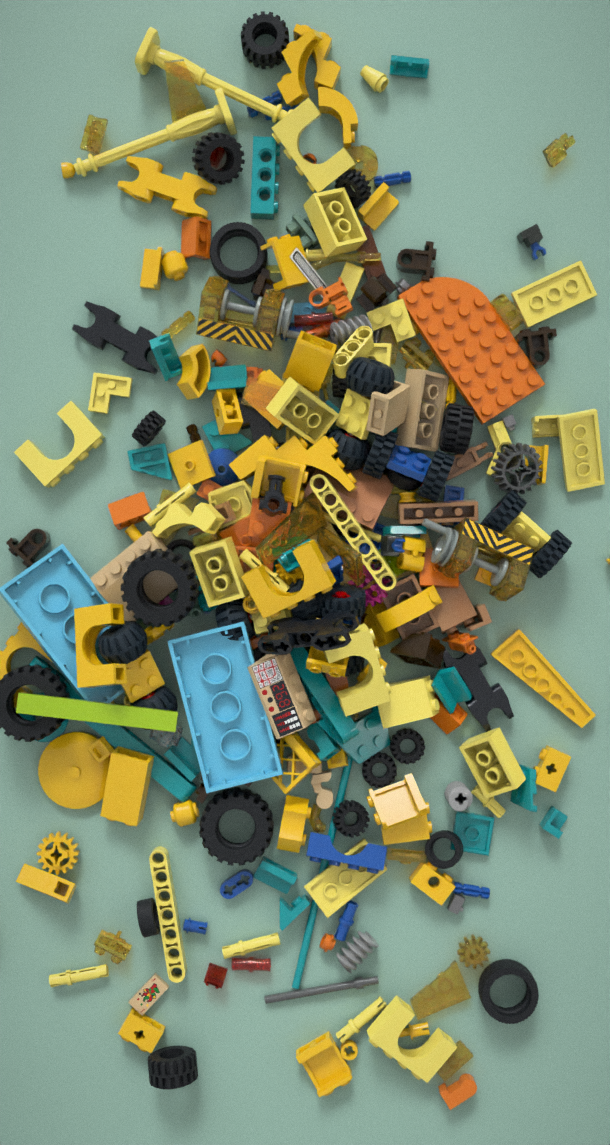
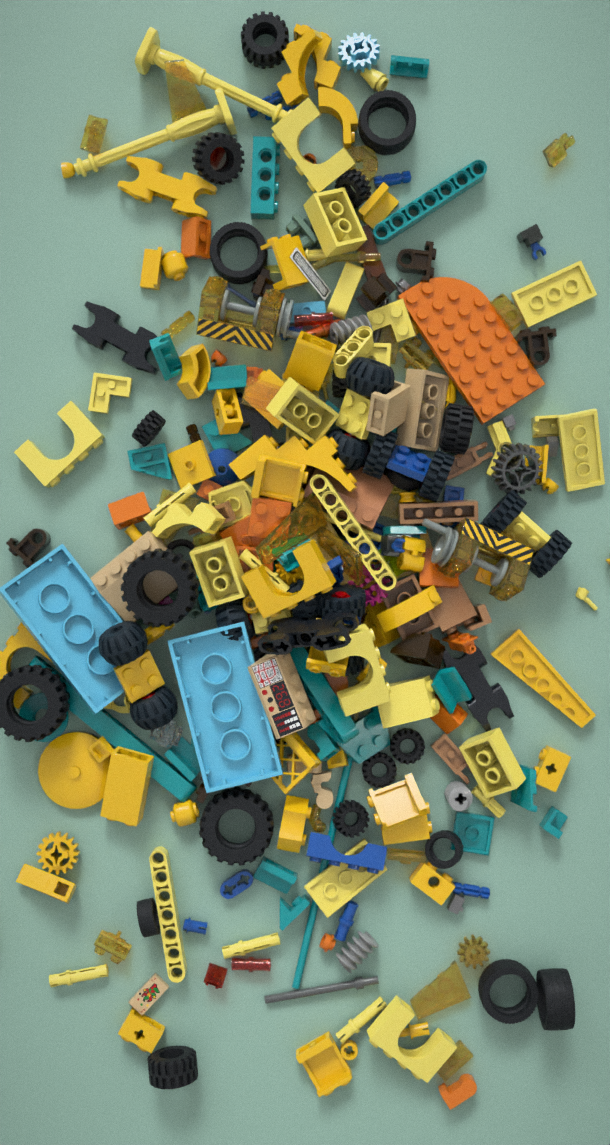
lime tile [16,692,178,732] -> none
yellow arch [74,603,127,688] -> none
black connector [258,475,288,517] -> none
orange piece [309,277,354,318] -> none
none -> medium azure gear [338,32,380,73]
none -> black tyre [358,90,416,155]
none -> teal beam [372,160,487,245]
none -> medium nougat hinge [430,733,472,785]
none -> black tyre [536,968,575,1031]
none -> yellow hinge [542,478,559,494]
none -> flat silver piece [545,436,559,457]
none -> light yellow hand [575,587,598,611]

